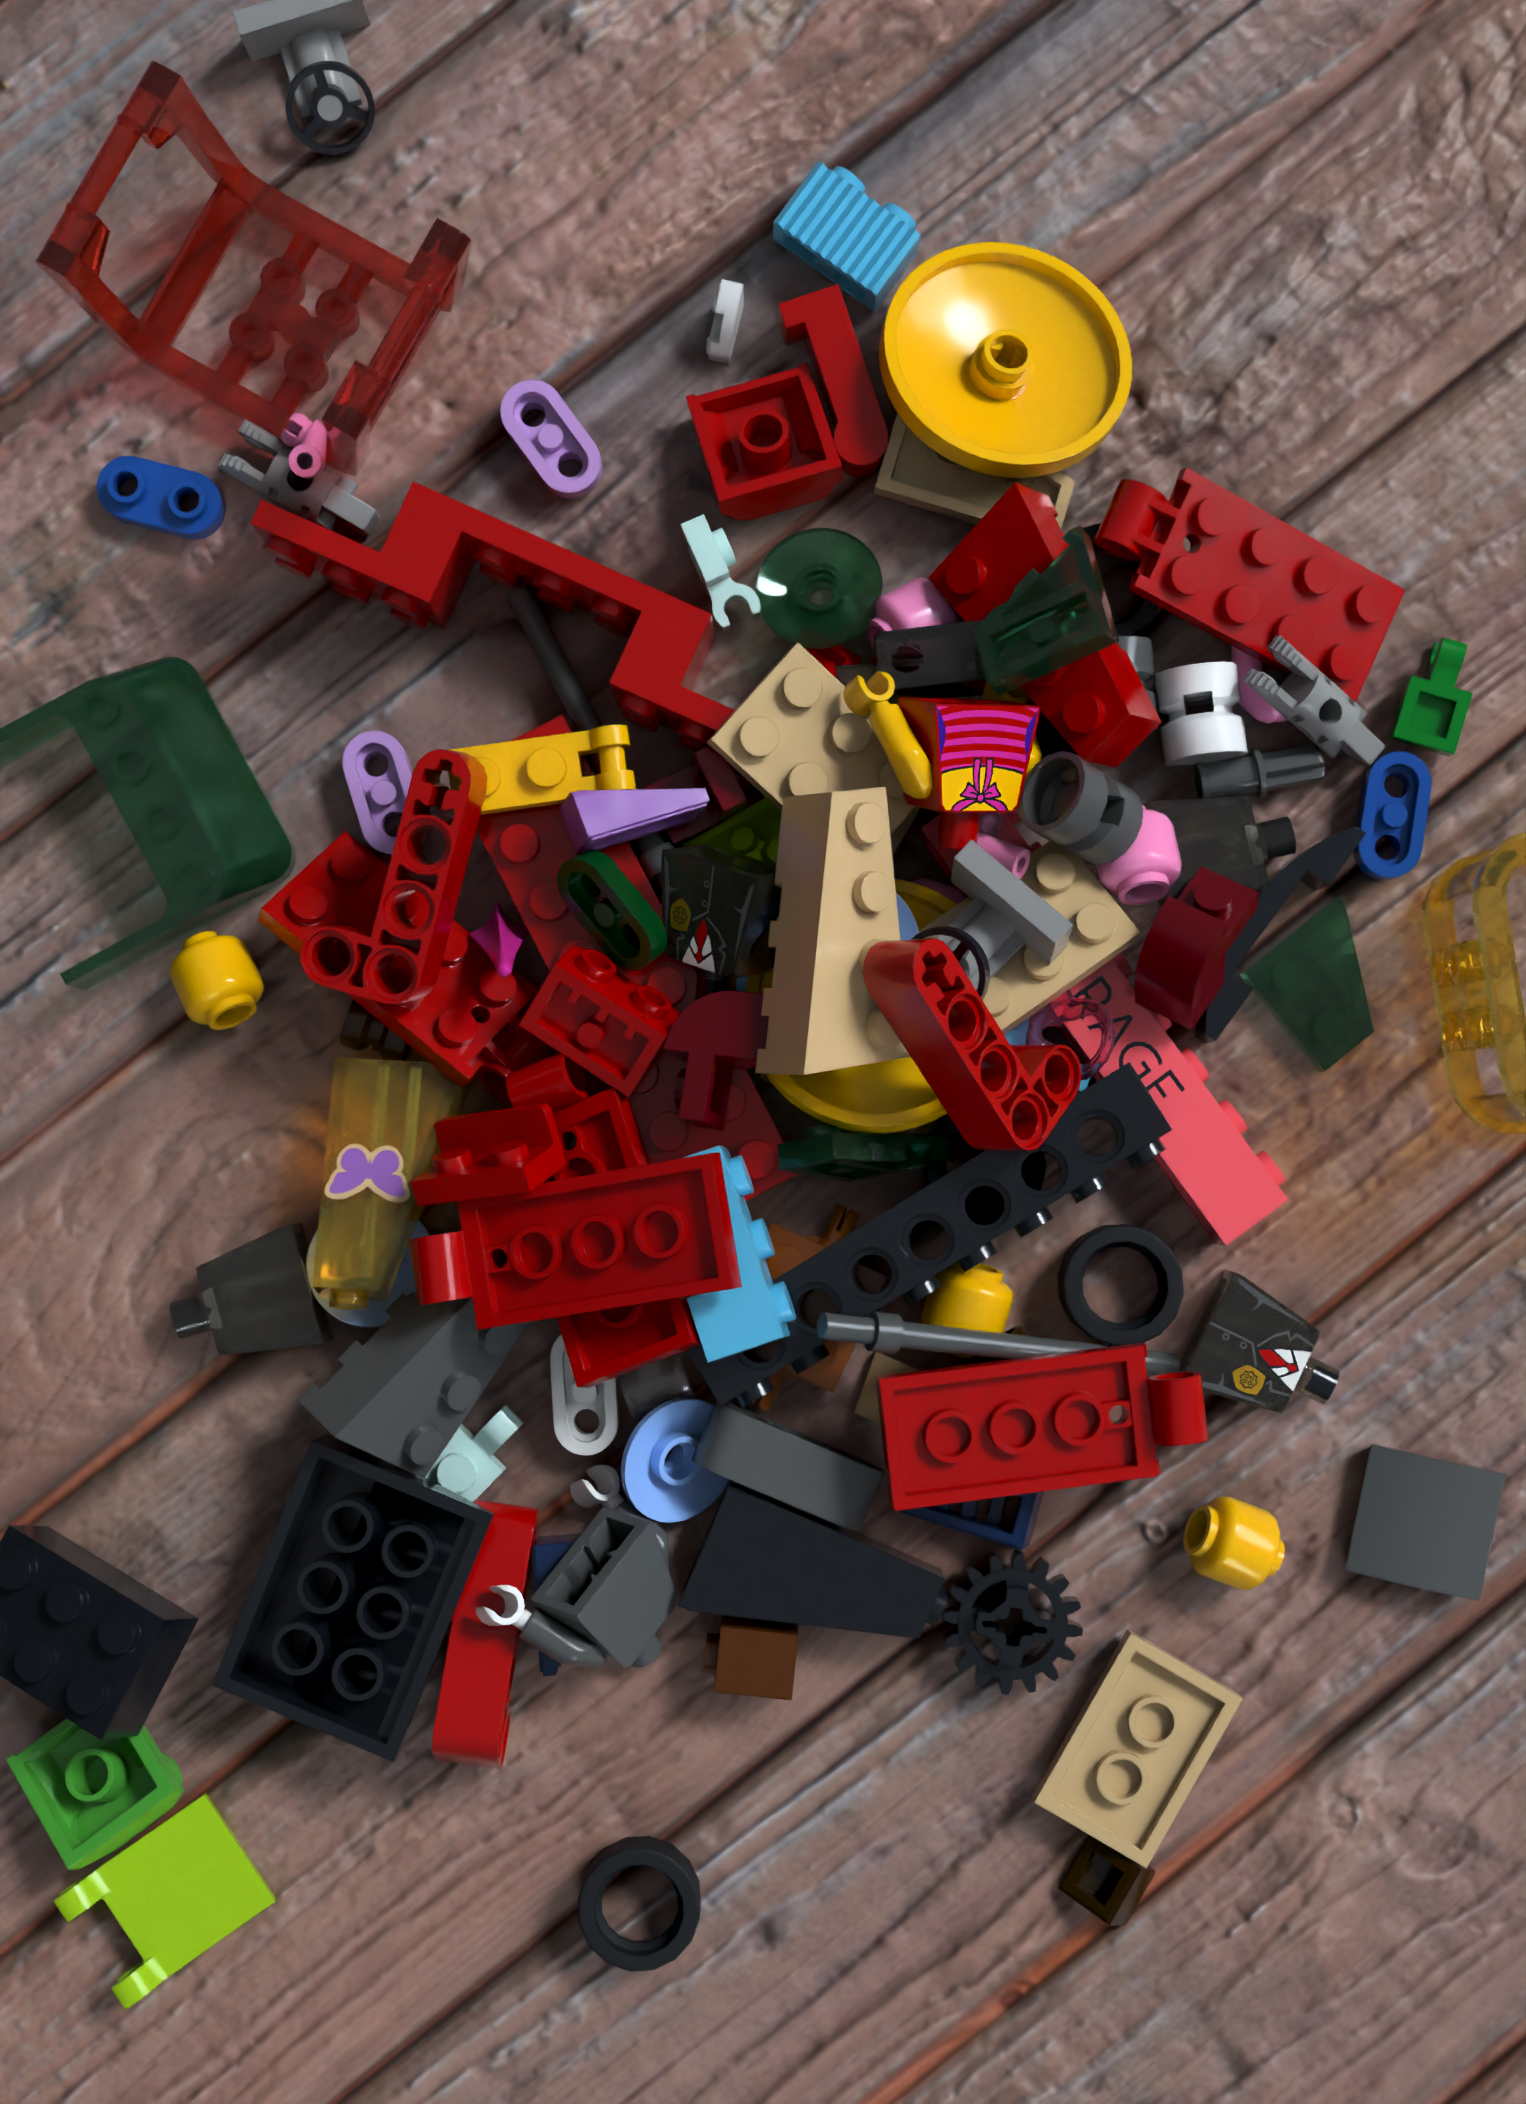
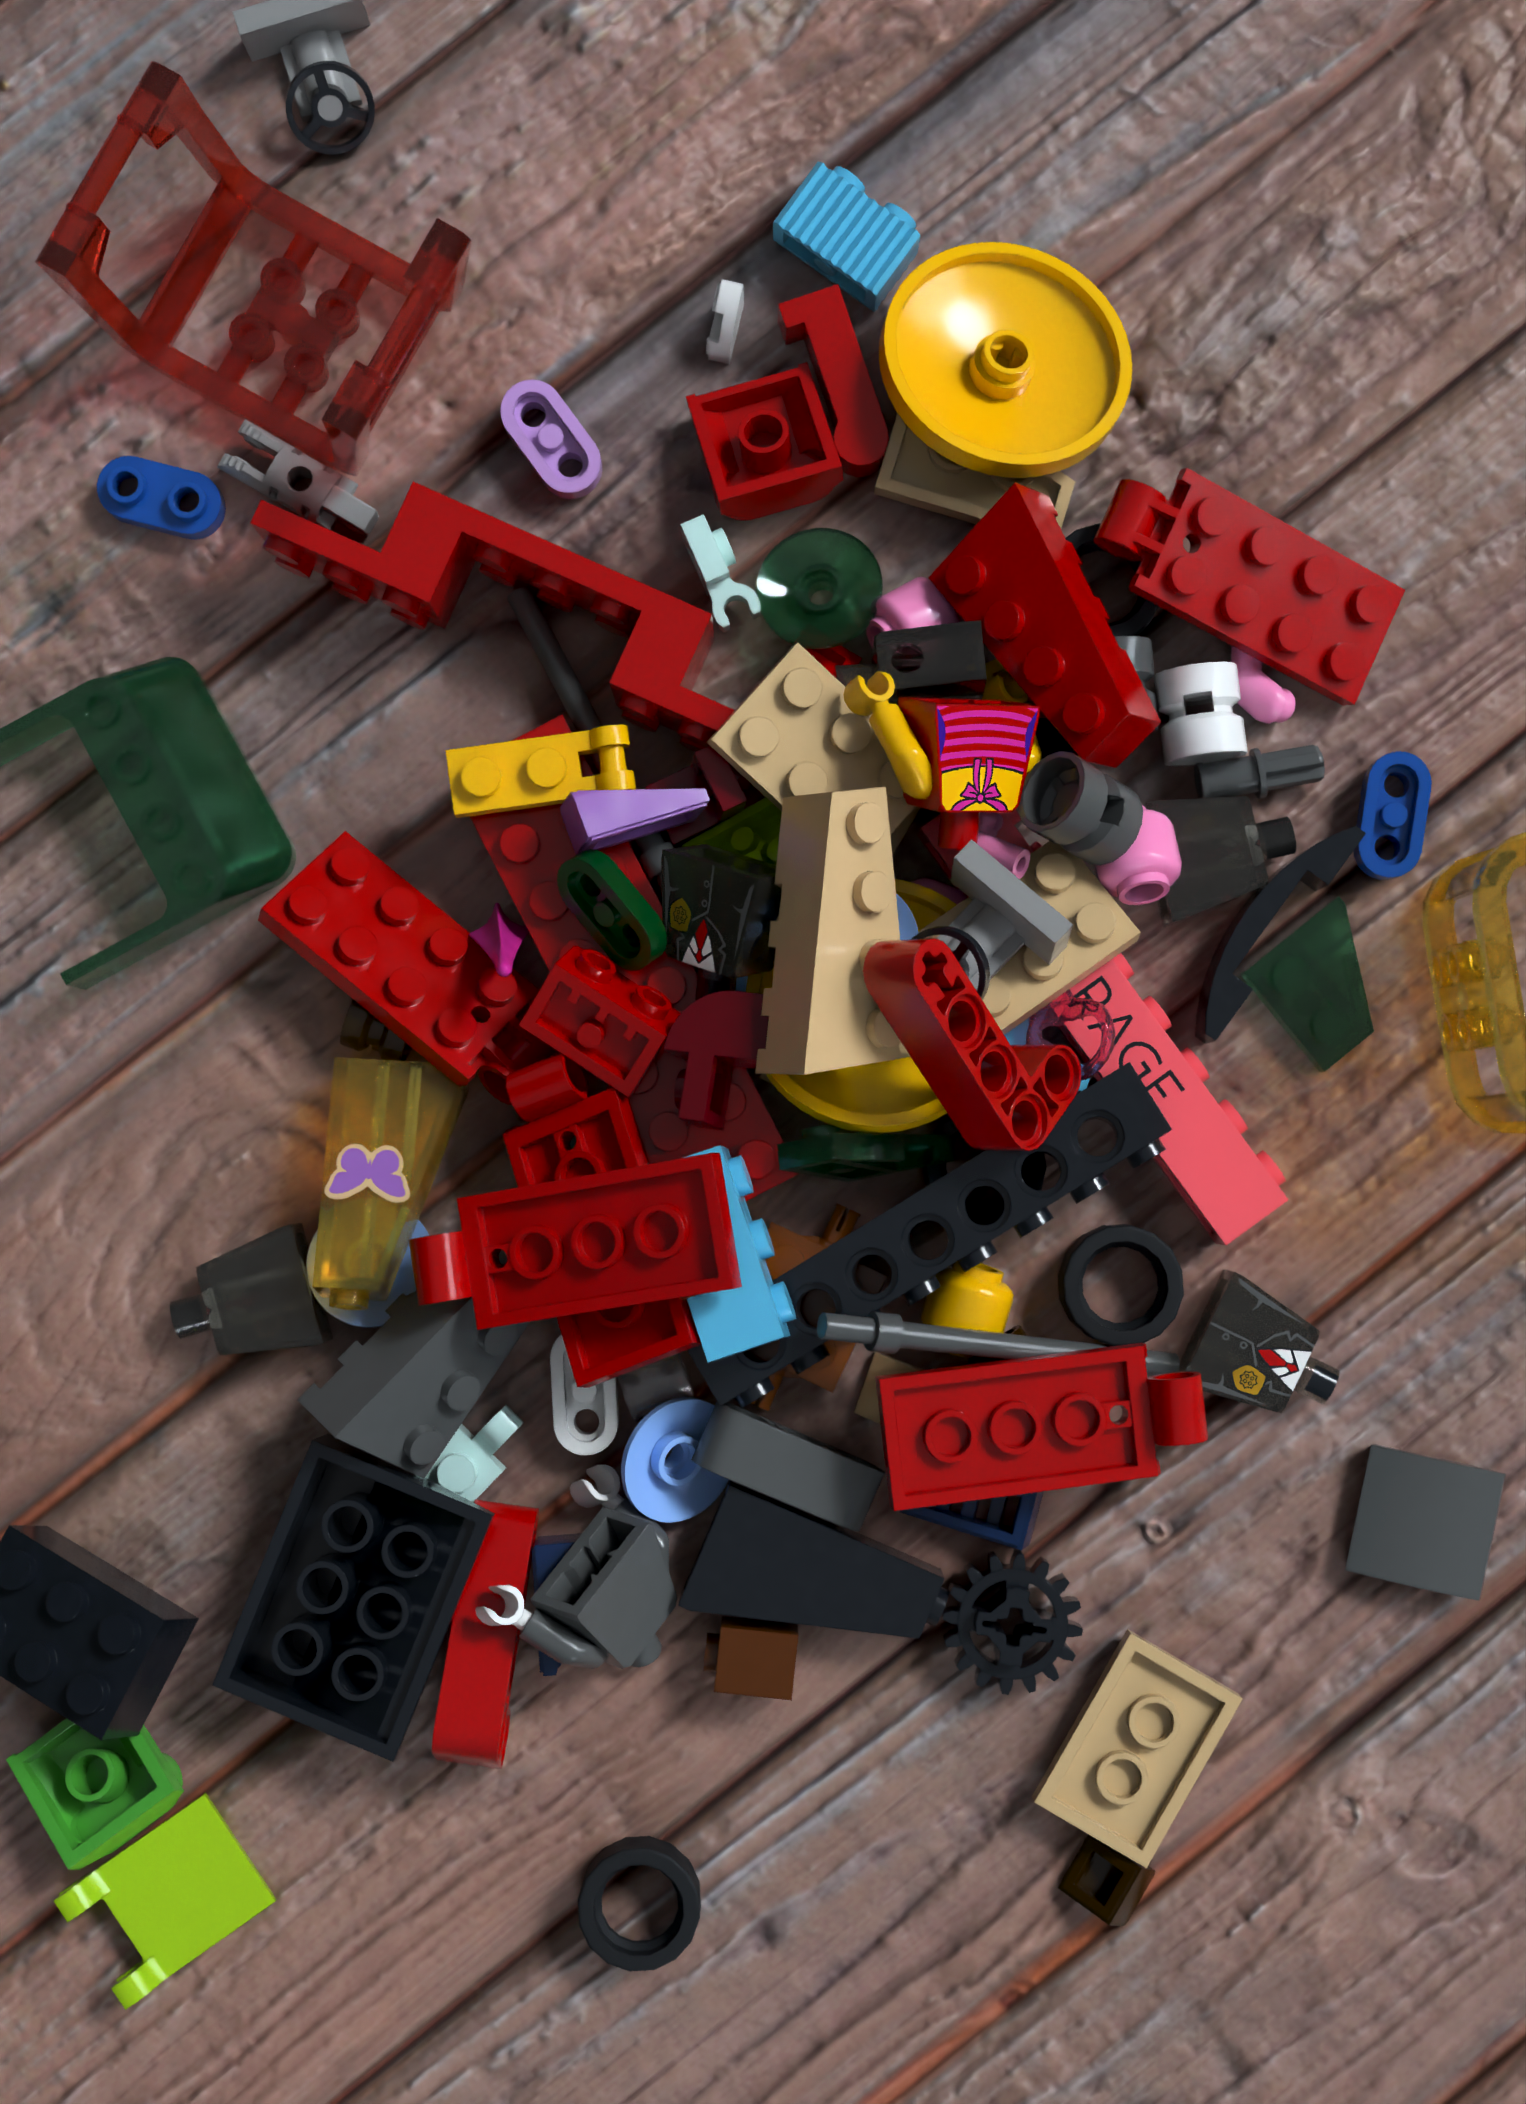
yellow head [169,931,264,1030] -> none
bright pink arm [281,412,327,479] -> none
red beam [300,749,487,1004] -> none
lavender plate [342,730,427,857] -> none
red bracket [410,1103,567,1206] -> none
clear green wing [974,525,1119,696] -> none
dark red brick [1135,866,1259,1030] -> none
yellow head [1183,1496,1285,1590] -> none
light grey hinge [1243,635,1385,765] -> none
green plate [1388,637,1473,757] -> none

